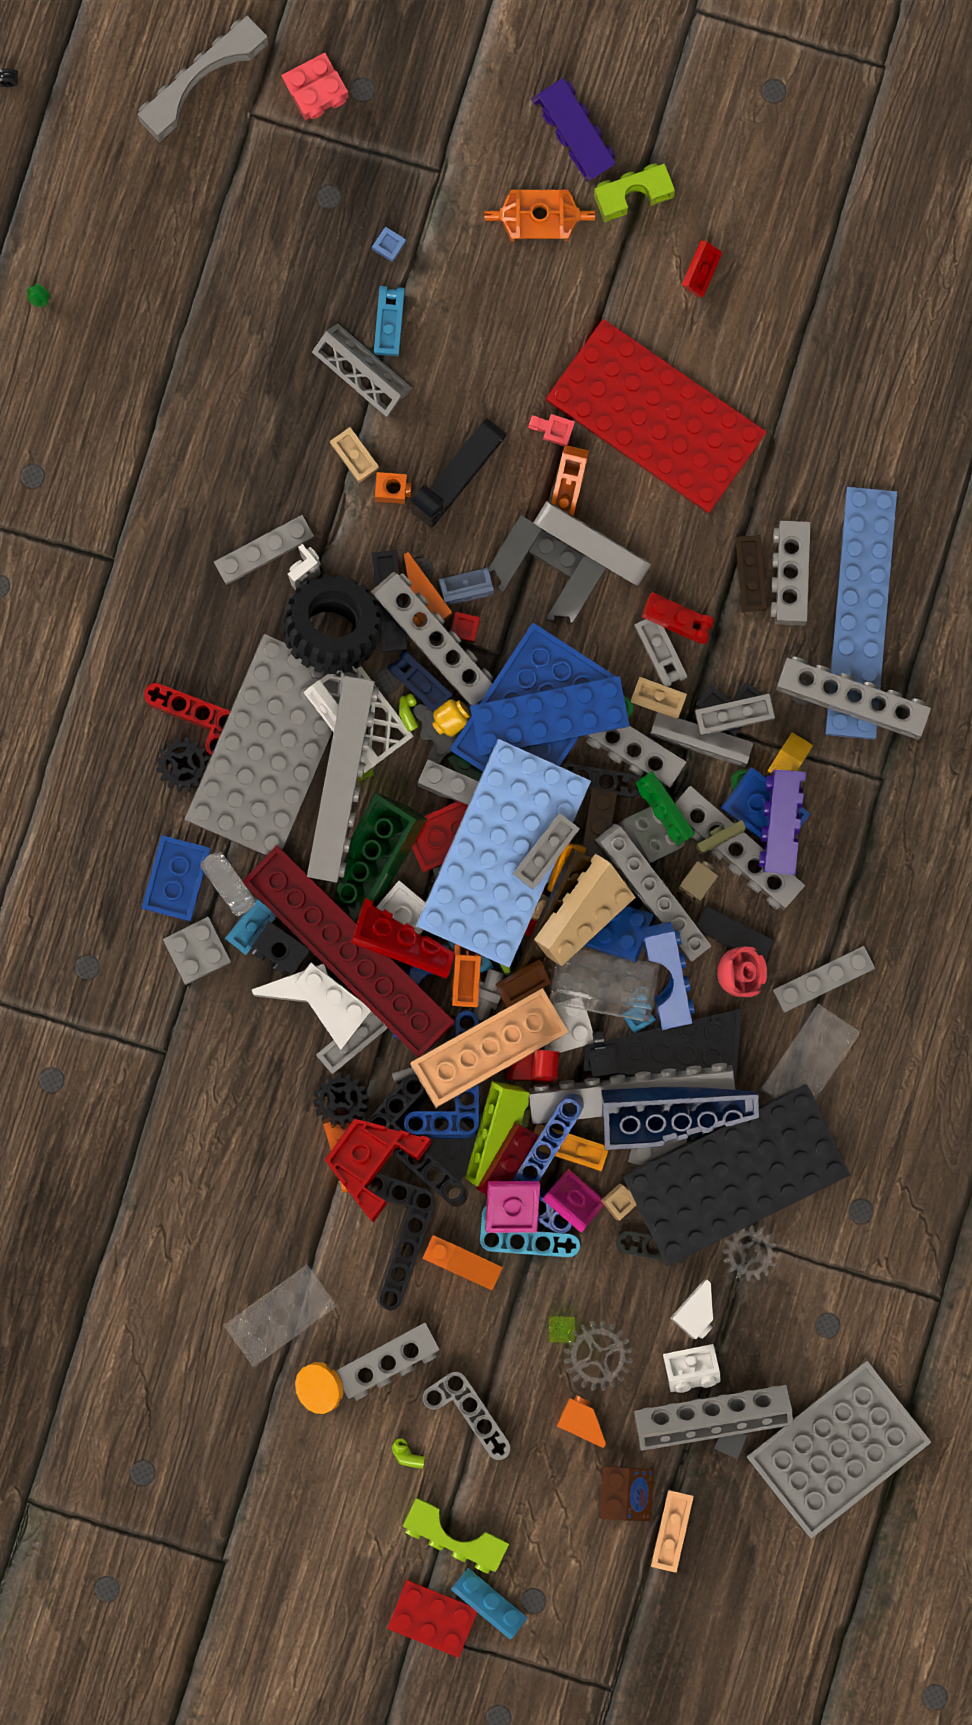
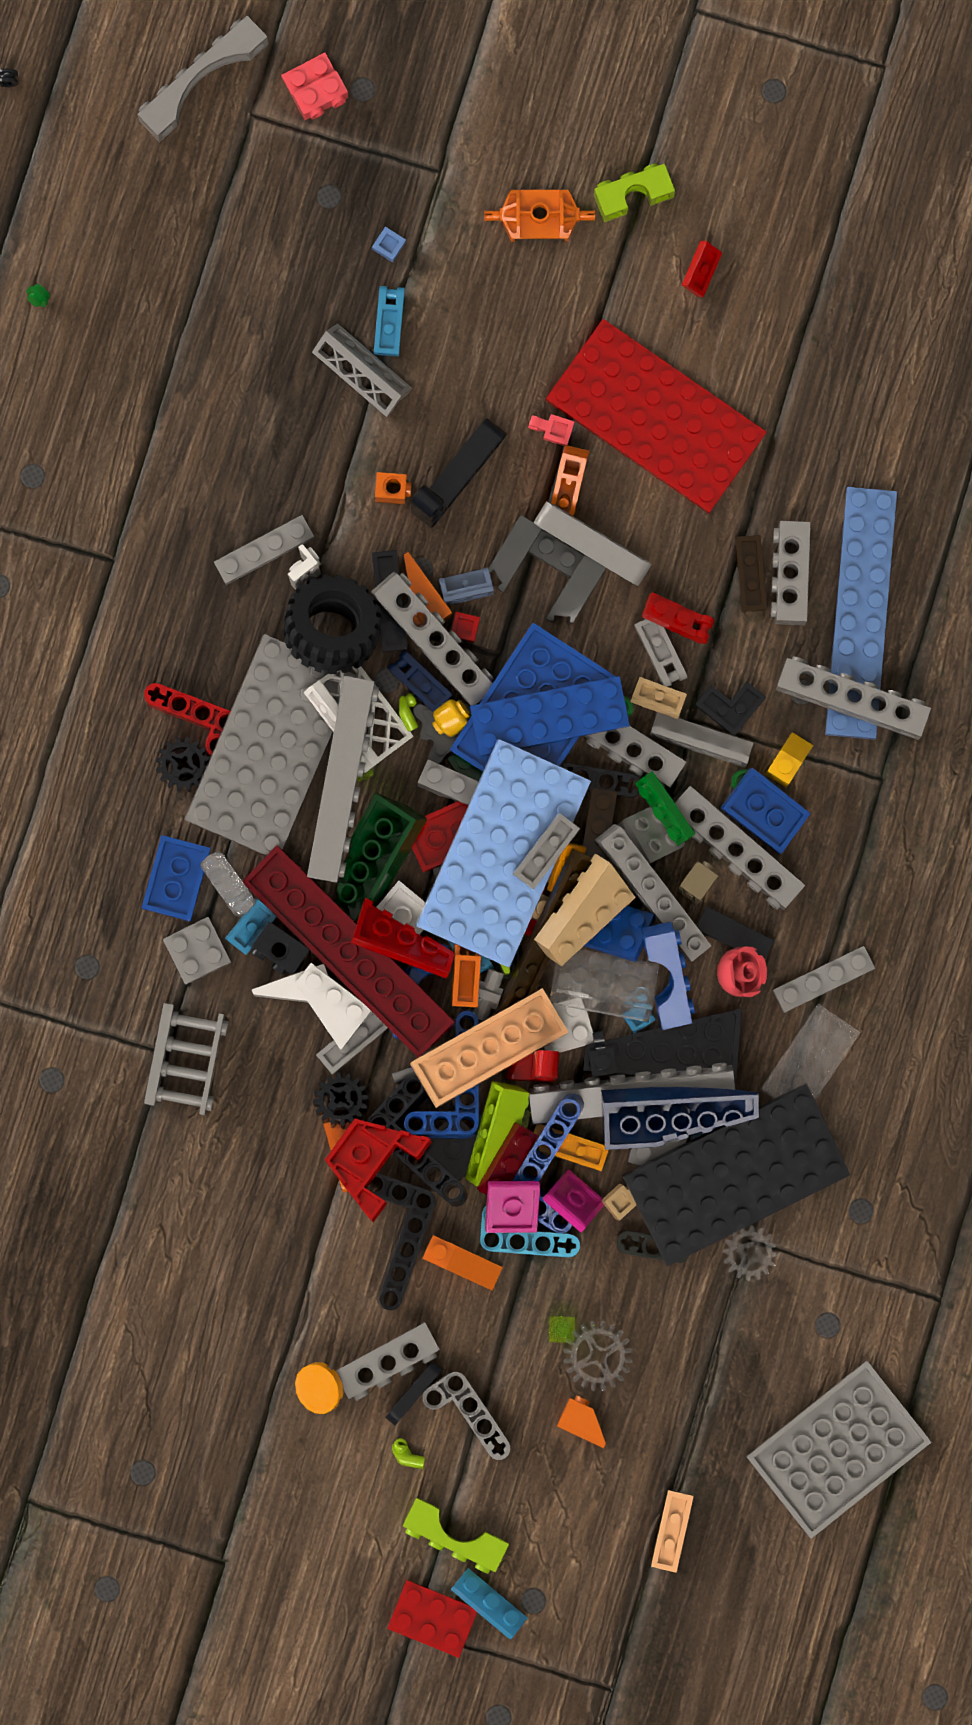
clear brick [223,1264,338,1368] -> none
tan plate [330,427,379,483] -> none
reddish brown tile [496,960,551,1007] -> none
dark purple wedge [531,78,616,181] -> none
reddish brown slope [599,1465,654,1521] -> none
light grey brick [634,1385,793,1451] -> none
white bracket [663,1344,720,1393] -> none
white slope [670,1280,713,1339] -> none
light grey plate [695,694,775,736] -> none
olive plate [696,820,746,855] -> none
dark grey tile [713,1434,748,1459] -> none
wedge [759,769,806,875] -> none
none -> light grey fence [144,1003,229,1116]
none -> black beam [385,1360,443,1426]

